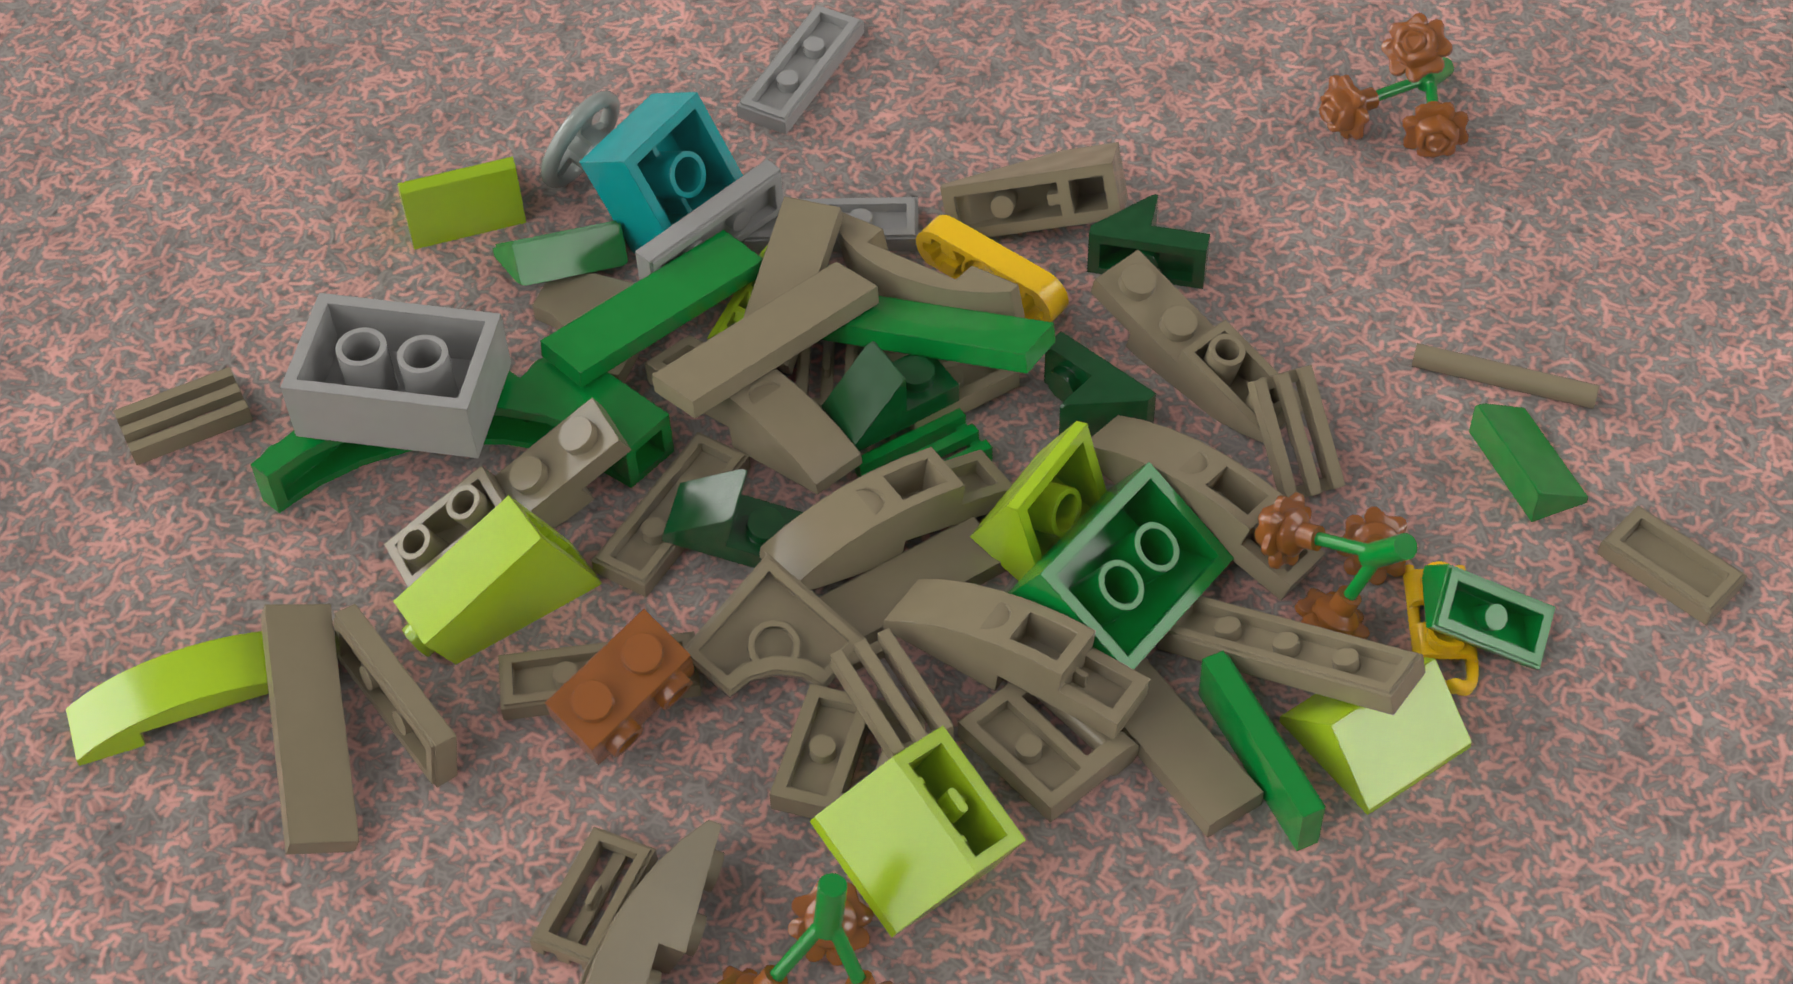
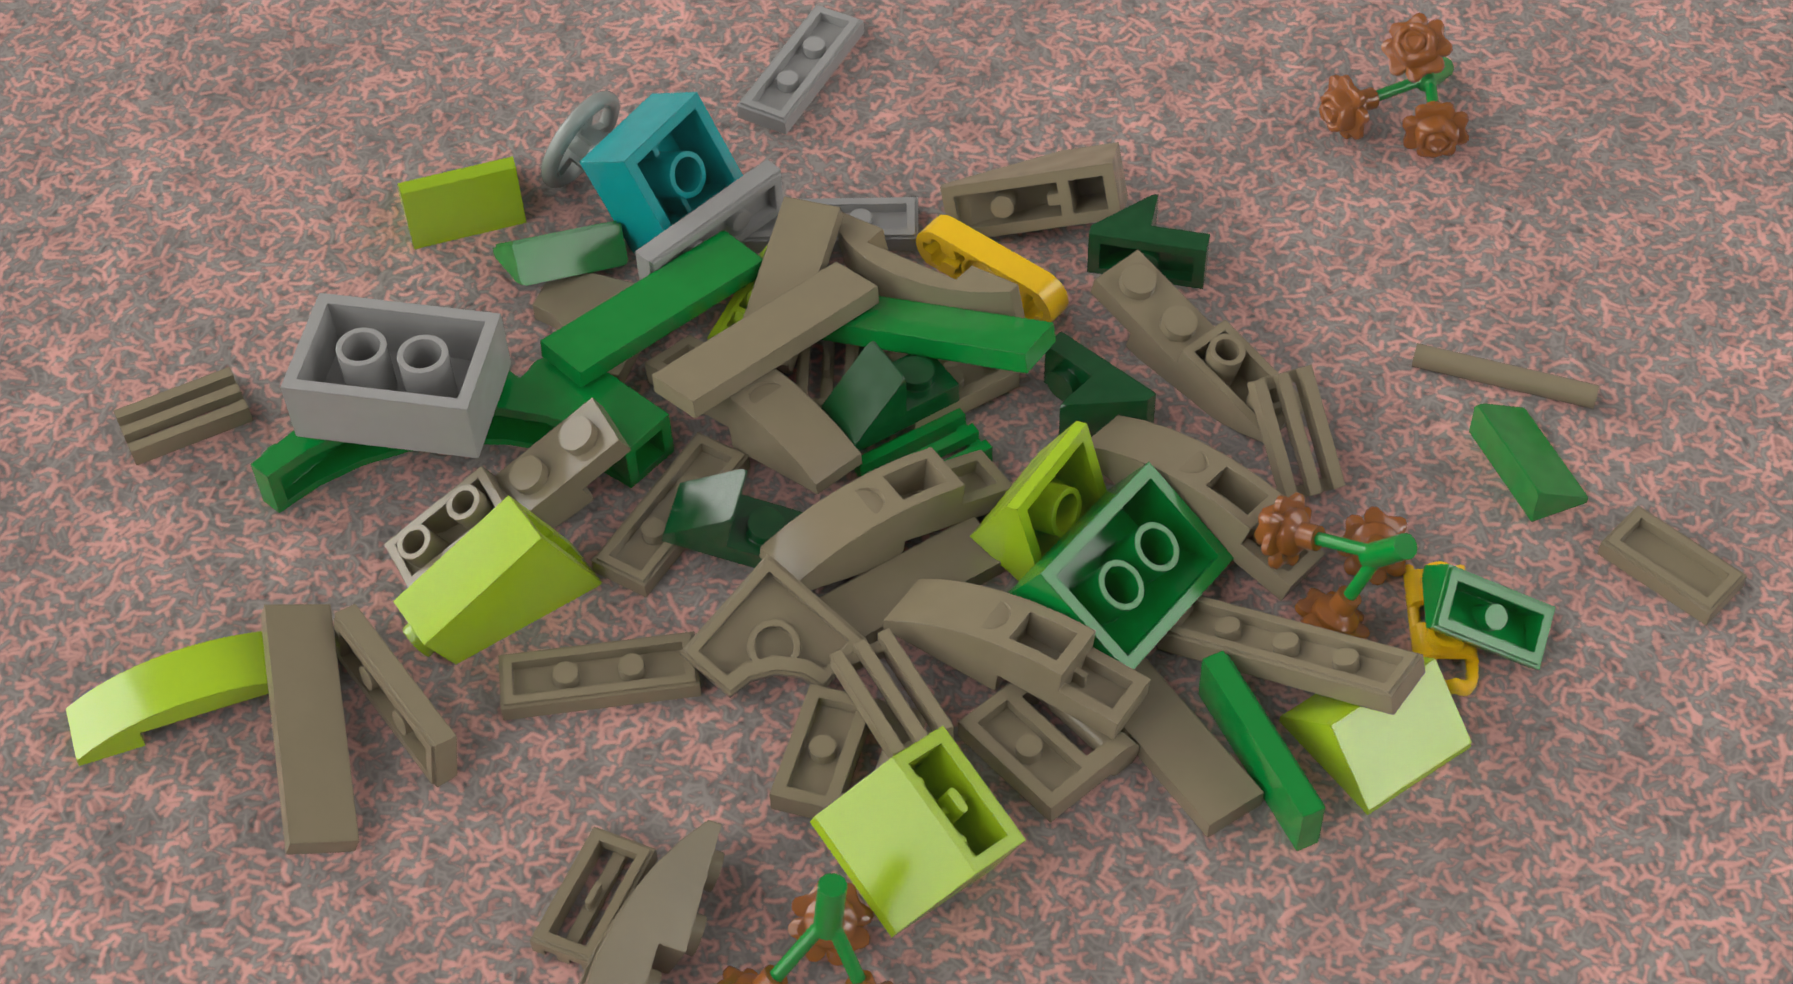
dark orange brick [545,609,695,765] -> none

